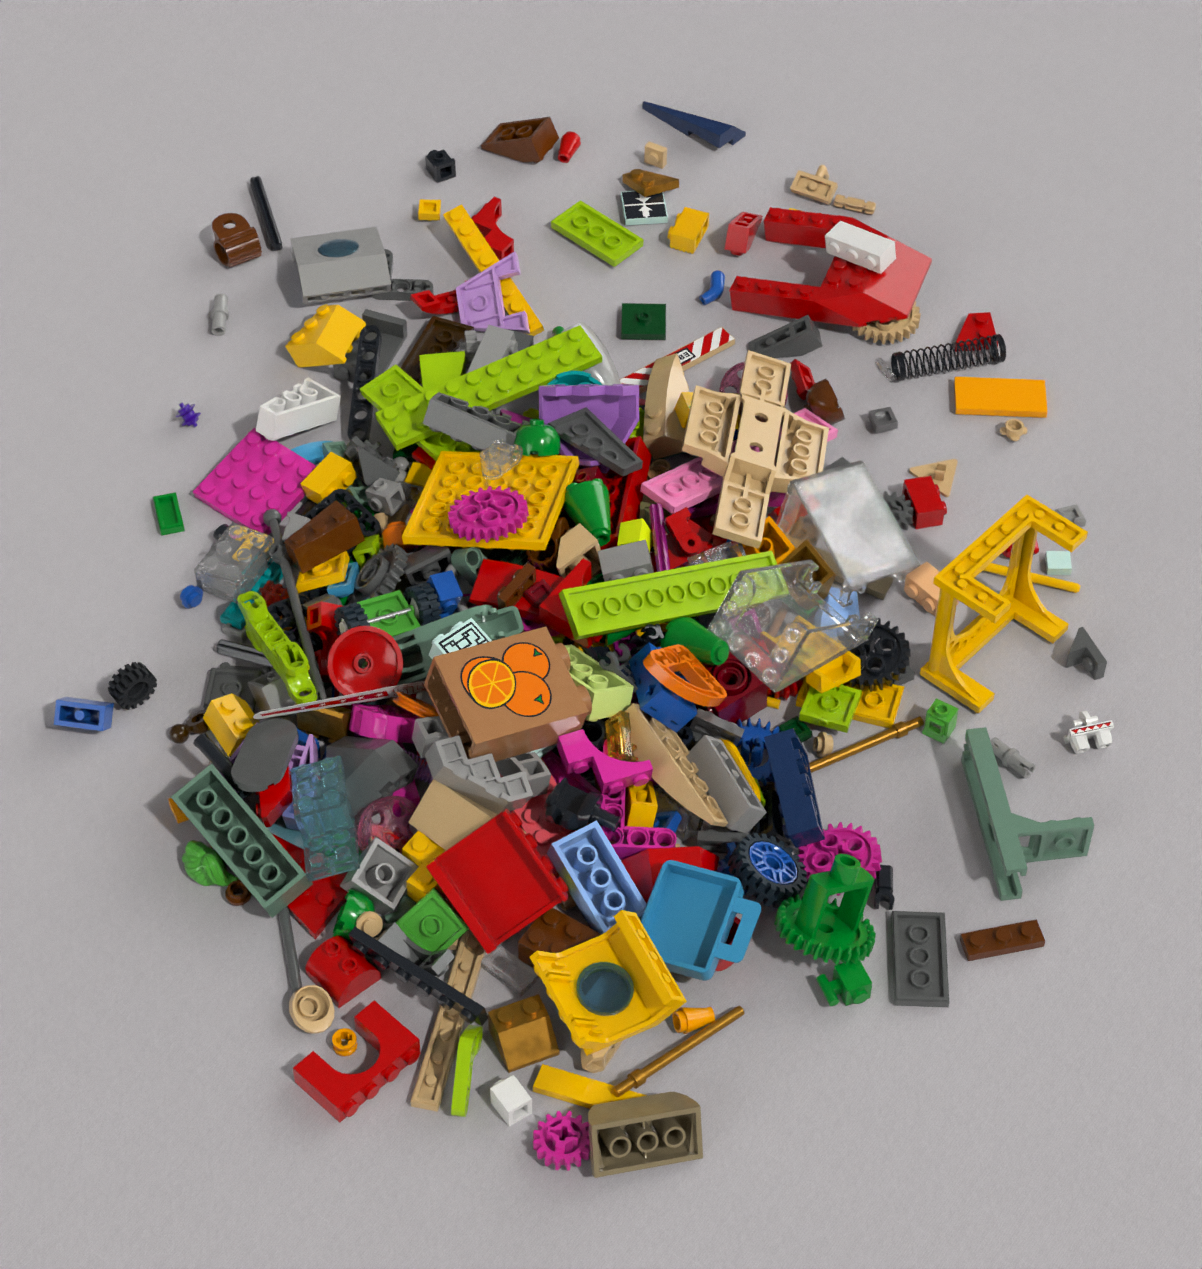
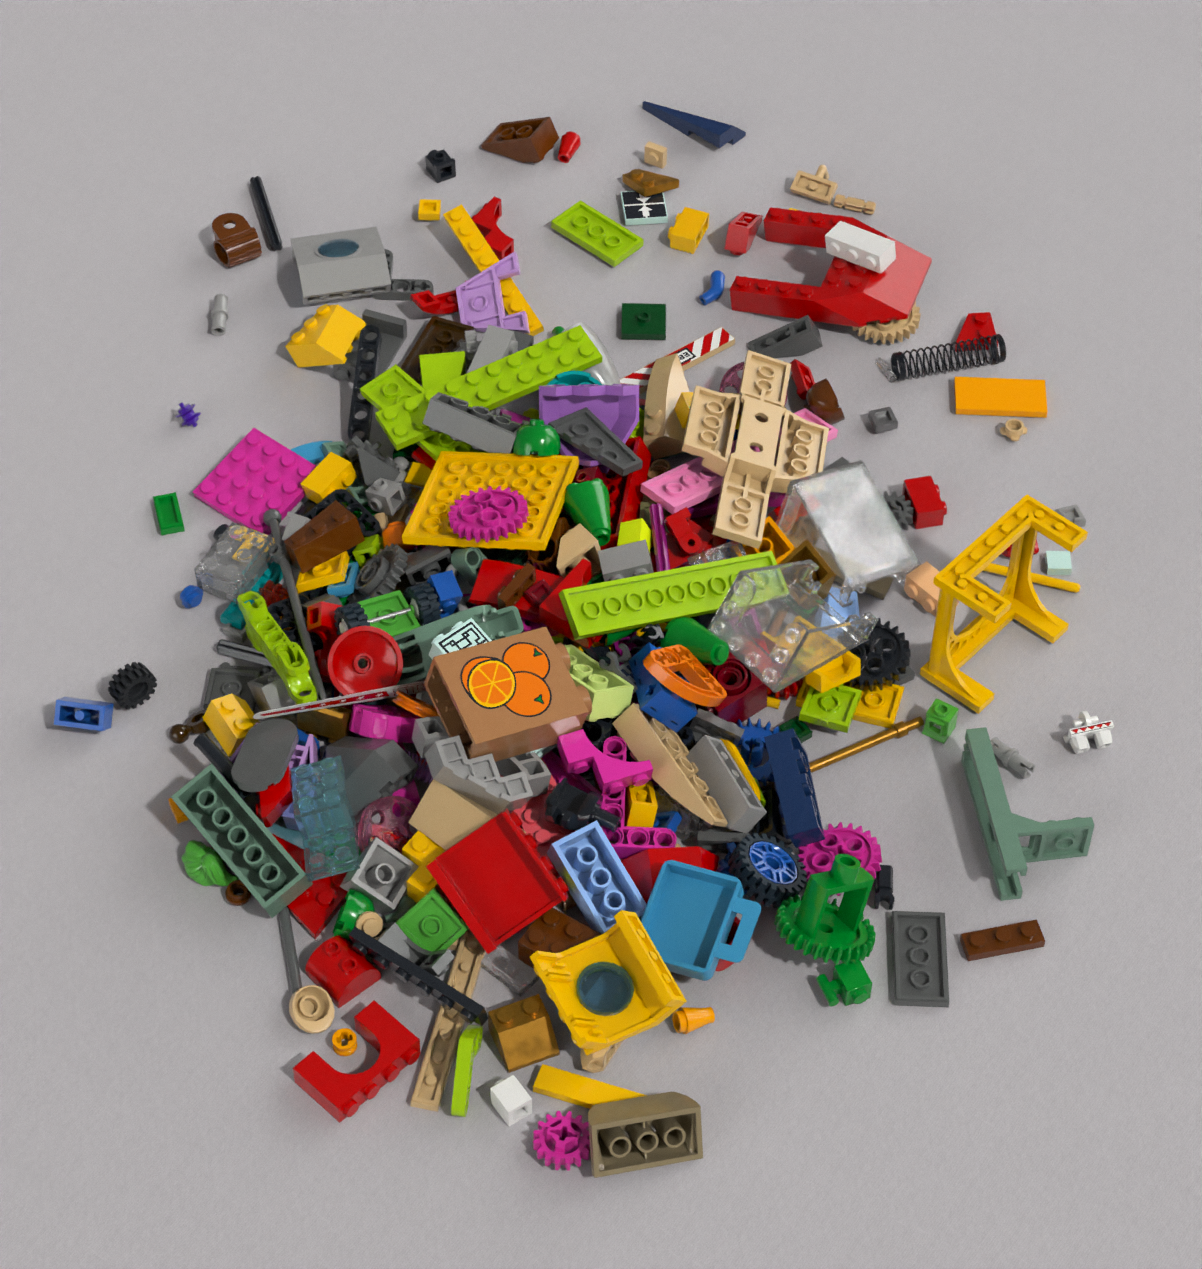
white wedge [256,377,341,441] -> none
clear piece [480,439,523,480] -> none
clear yellow plate [605,710,638,762] -> none
pearl gold bar [612,1005,745,1097] -> none
tan plate [813,732,833,757] -> none
tan piece [909,459,958,497] -> none
dark grey slope [1066,627,1107,680] -> none

